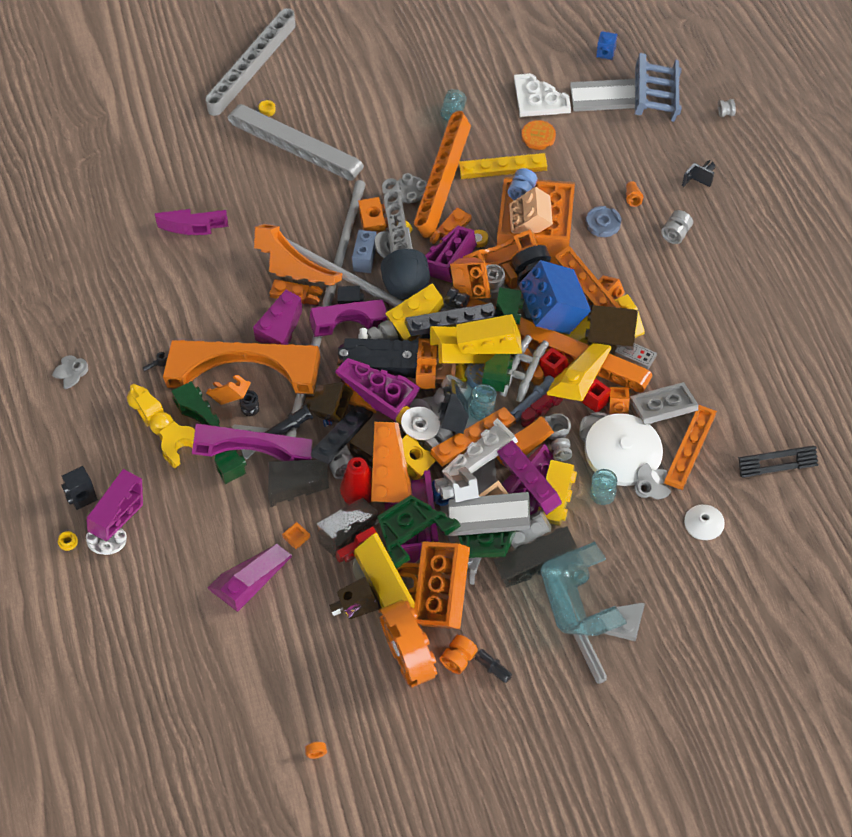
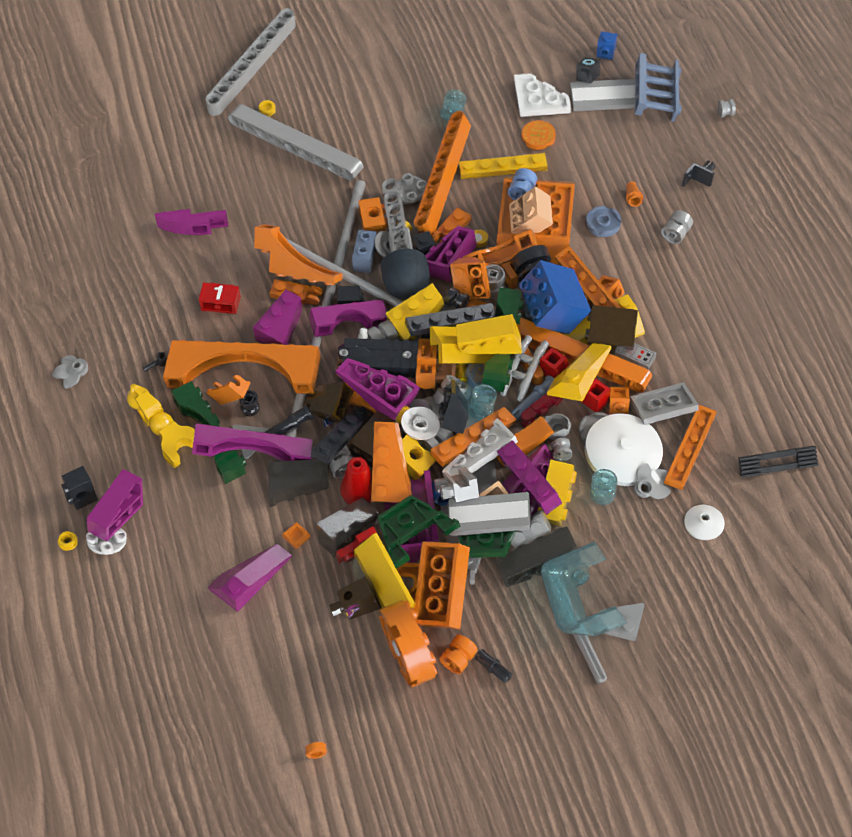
none -> red brick [198,282,241,314]
none -> black brick [412,231,436,255]
none -> black brick [576,57,600,83]

